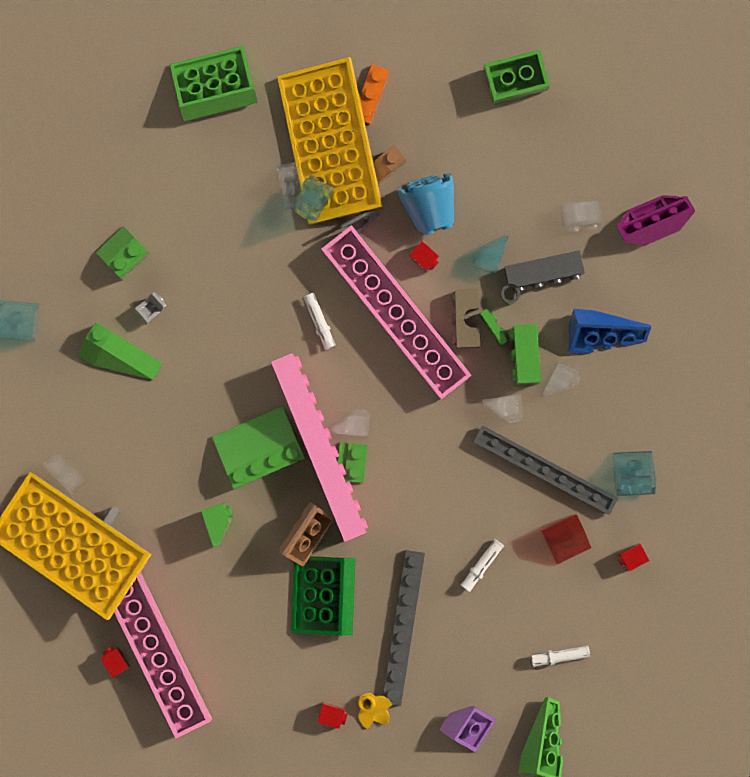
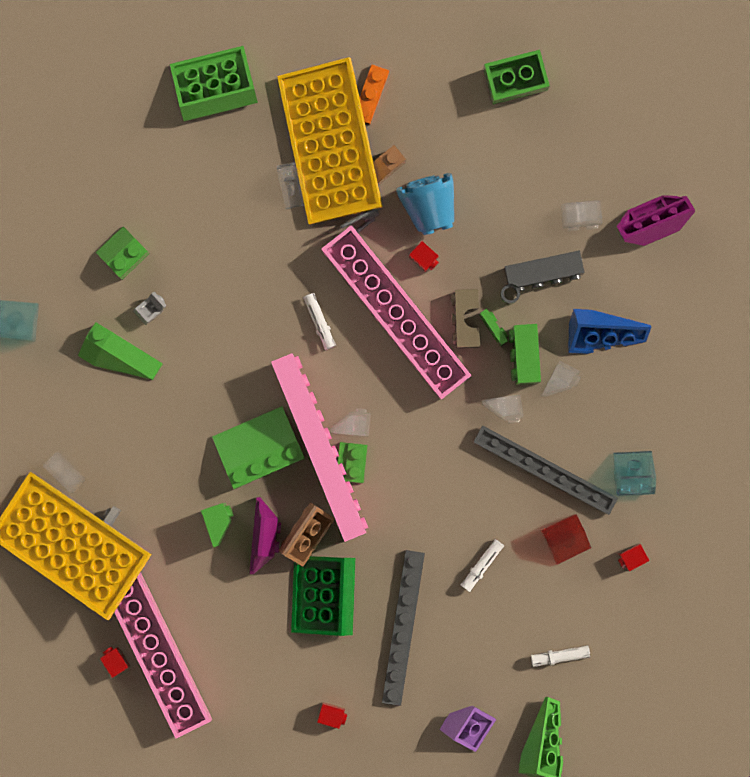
clear light blue slope [292,175,334,221] -> none
yellow plate [358,693,392,729] -> none
clear light blue slope [472,235,508,274] -> none
none -> magenta wedge [249,497,282,574]

